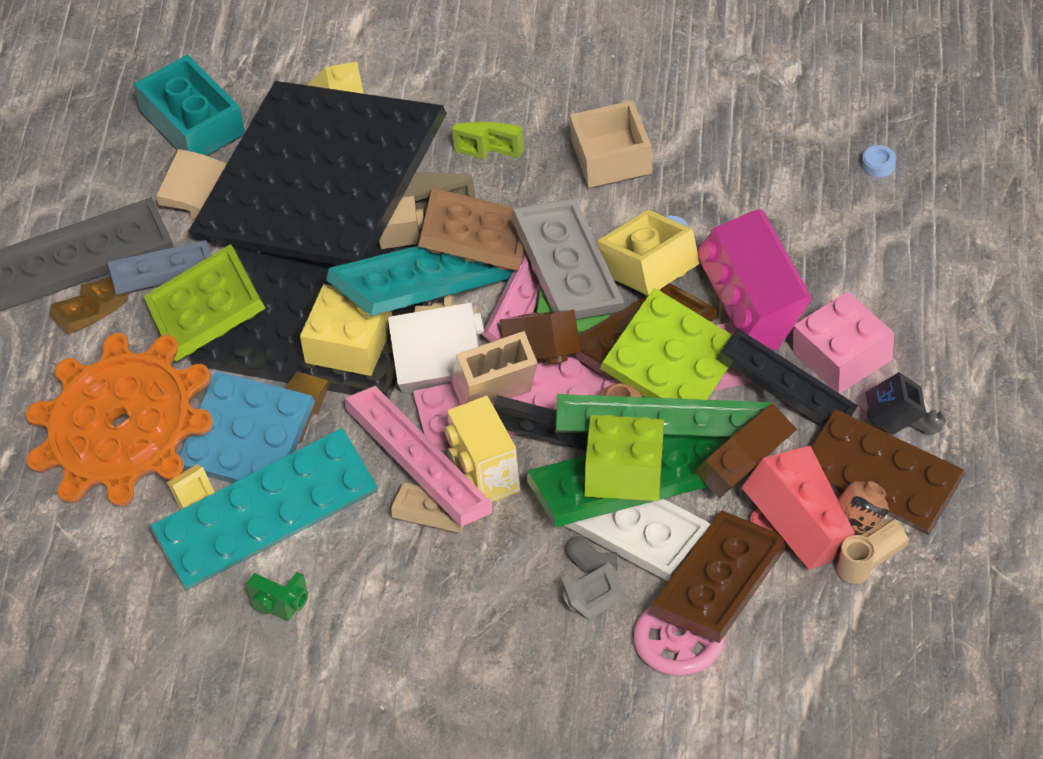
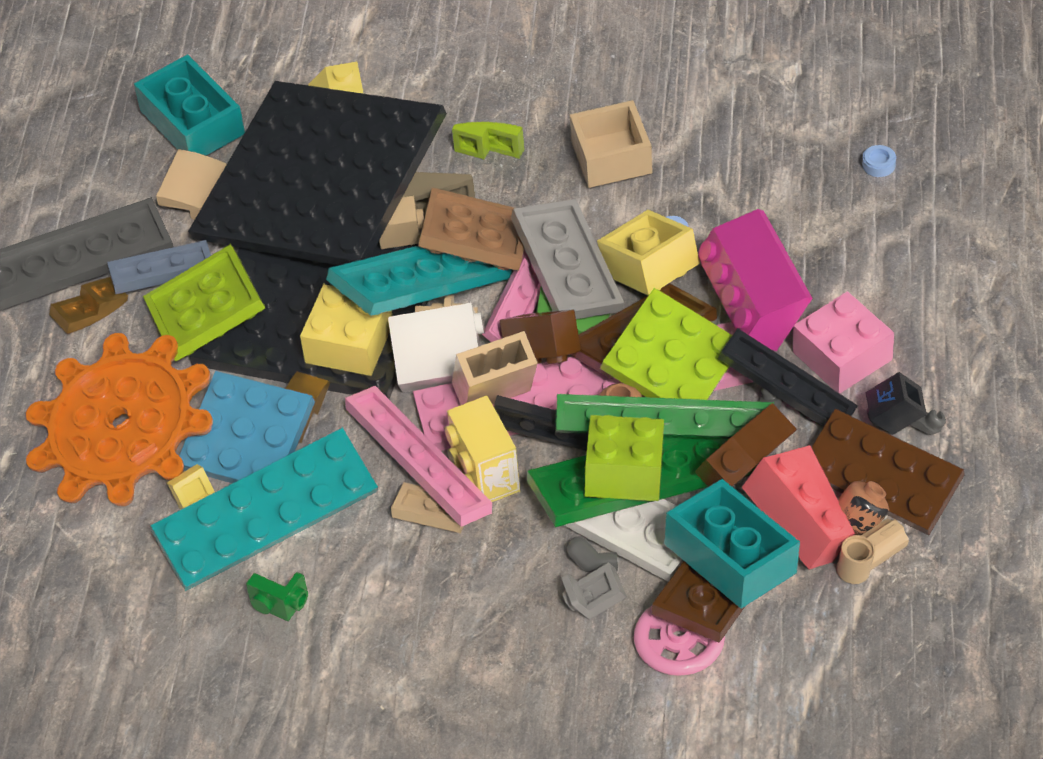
none -> teal brick [664,479,800,609]

